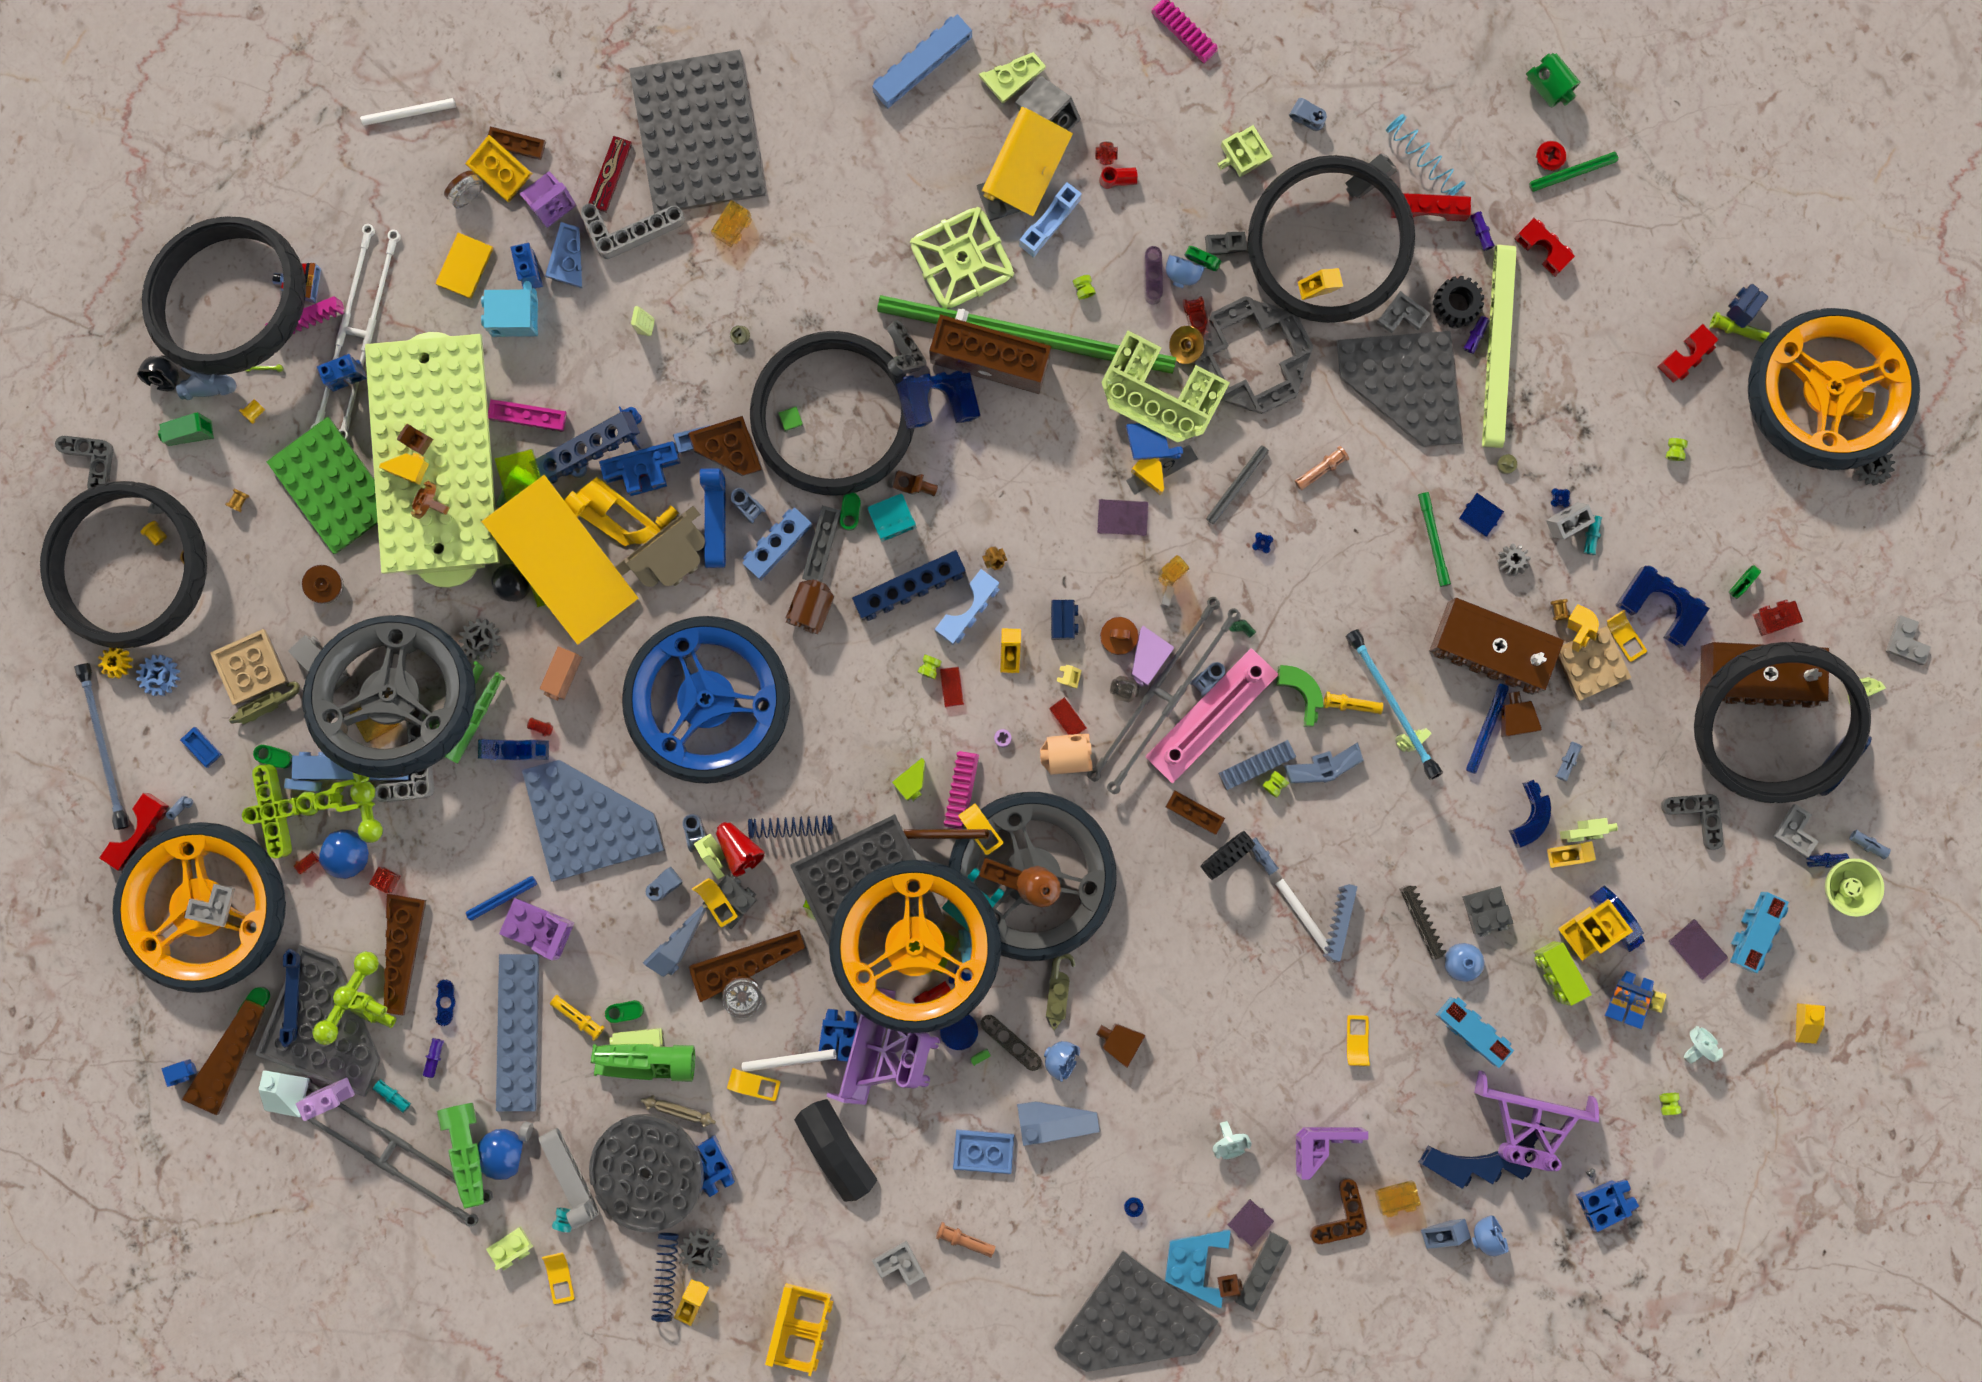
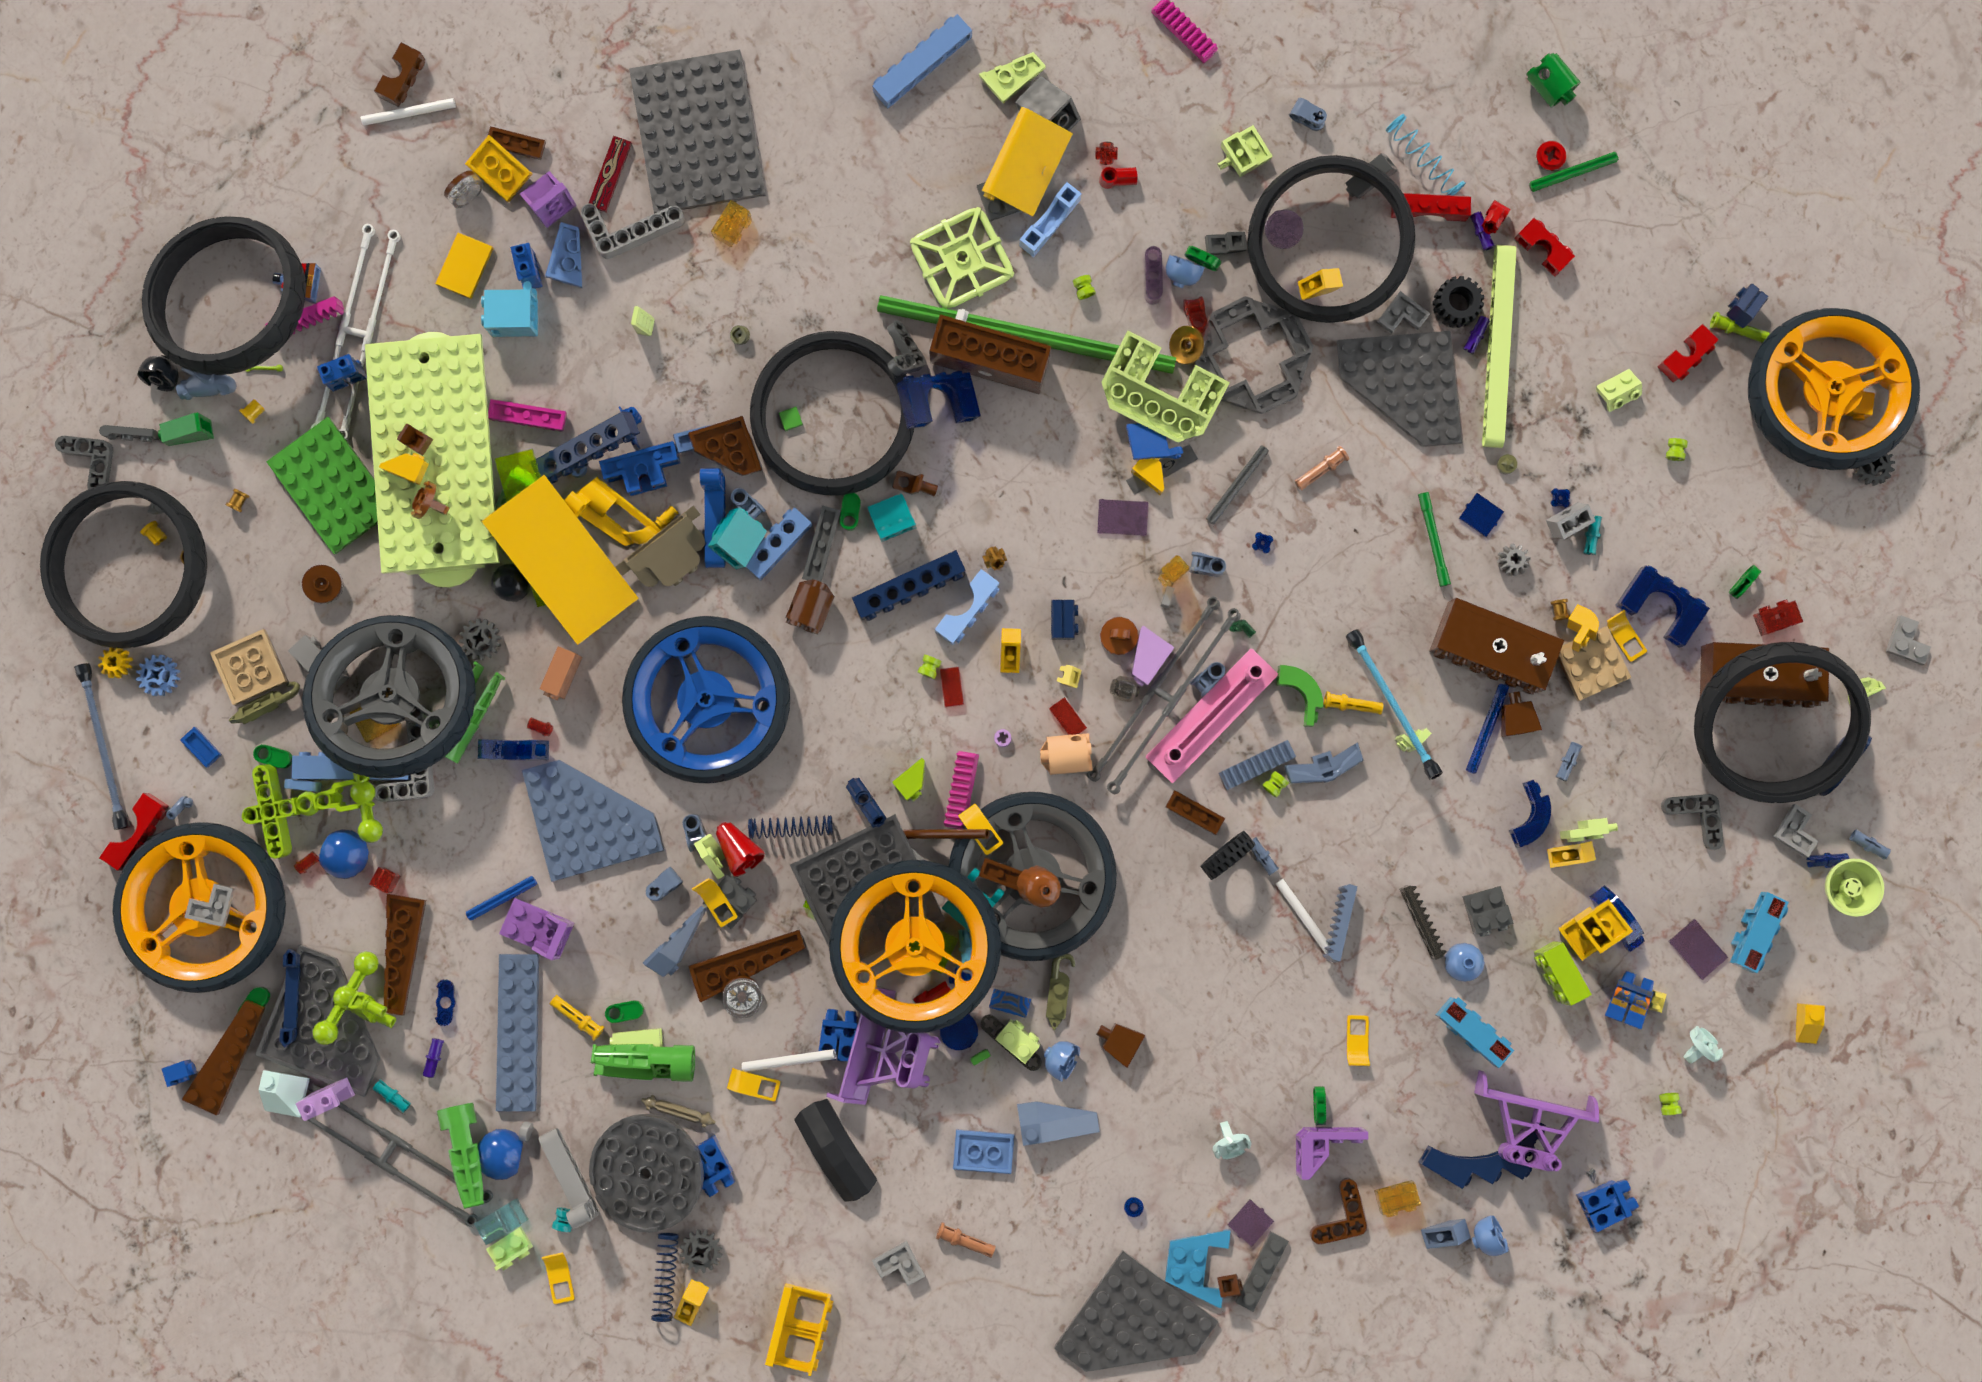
none -> dark grey plate [99,425,159,443]
none -> reddish brown arch [374,42,425,107]
none -> clear light blue piece [474,1198,529,1245]
none -> teal brick [708,508,767,570]
none -> dark blue piece [846,778,887,828]
none -> tile [989,989,1031,1018]
none -> yellowish green bracket [995,1019,1040,1064]
none -> sand blue piece [1188,552,1226,577]
none -> clear purple tile [1265,210,1304,249]
none -> green piece [1313,1086,1326,1125]
none -> red piece [1481,200,1511,234]
none -> yellowish green bracket [1596,369,1642,412]

